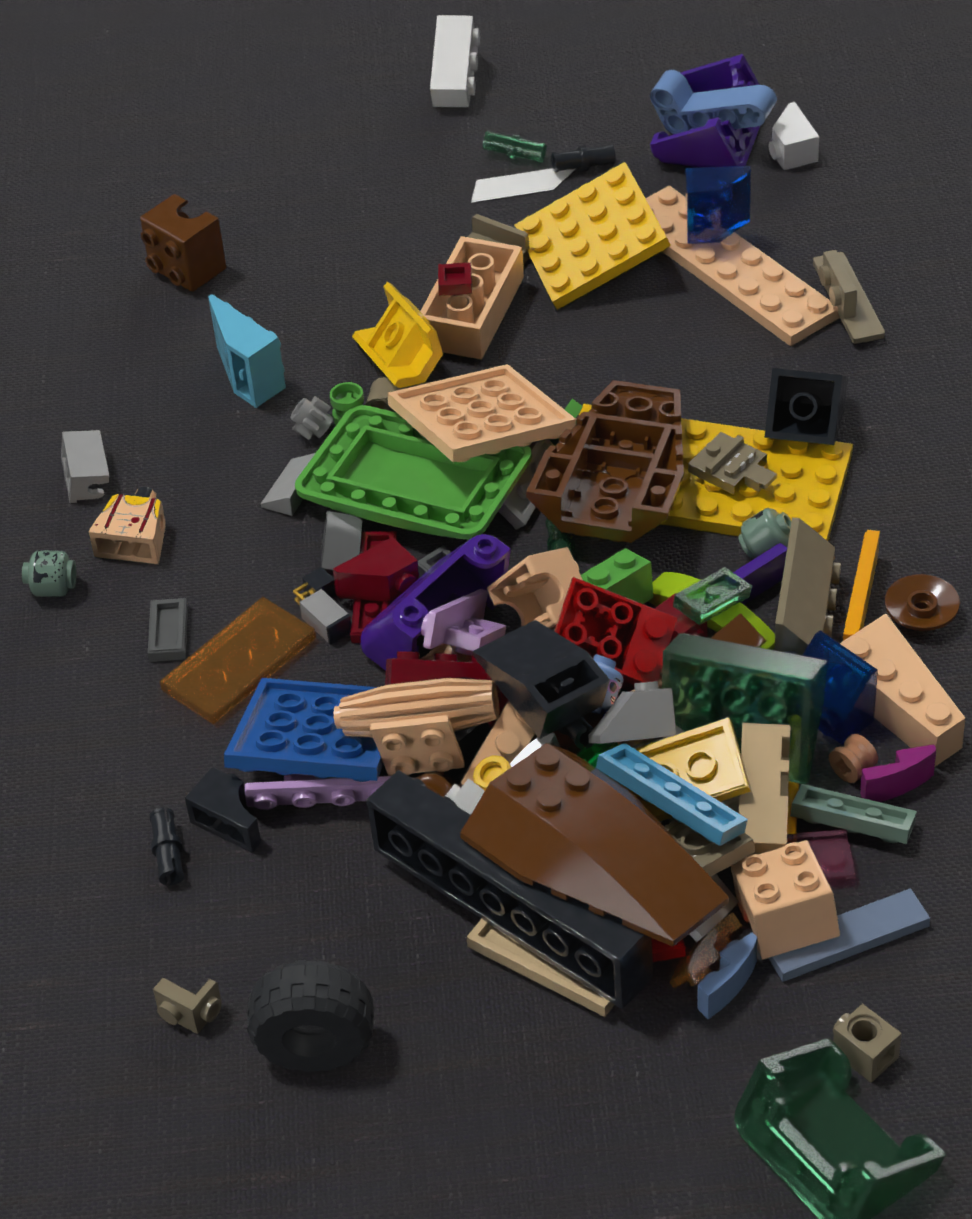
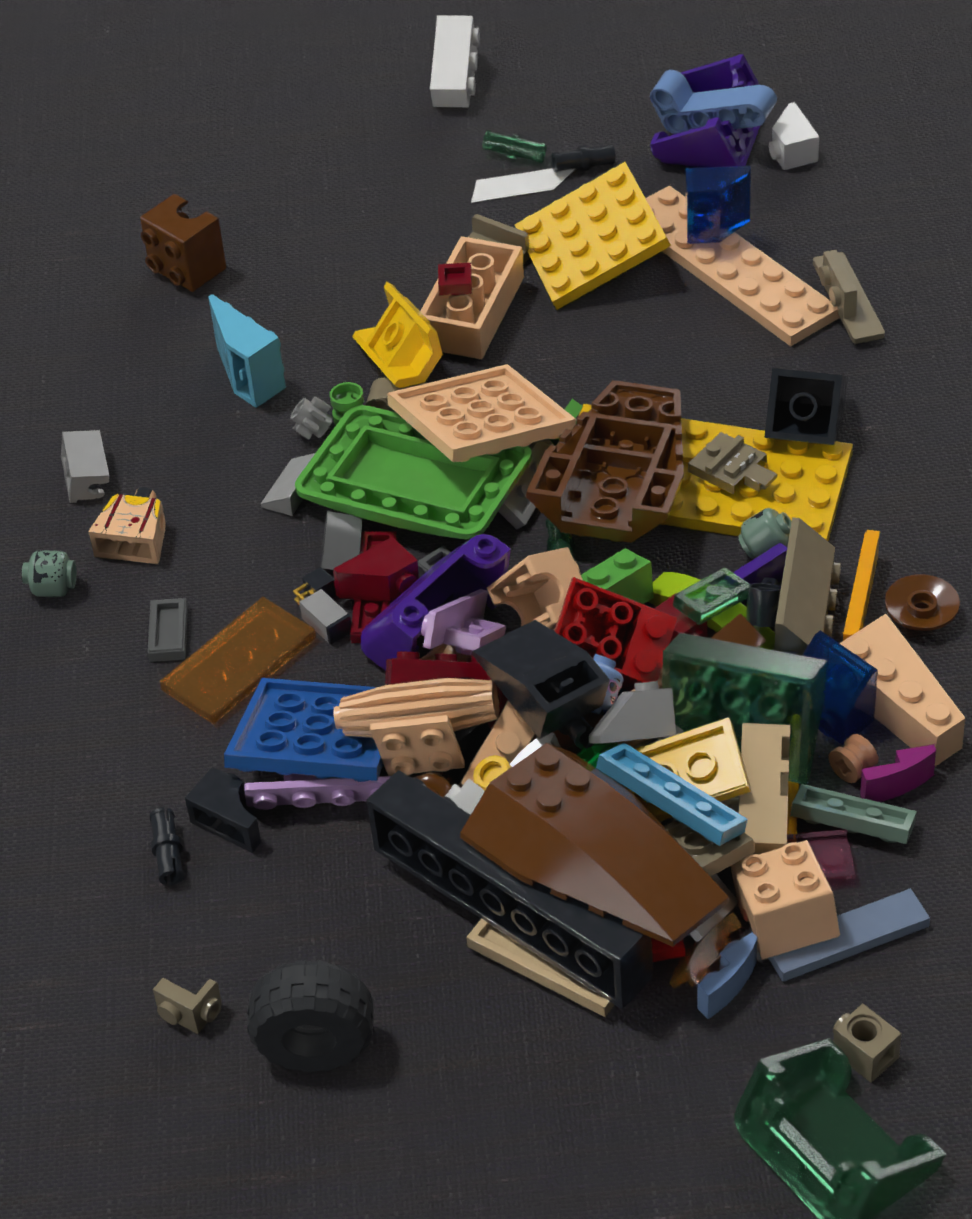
none -> black piece [746,578,781,627]

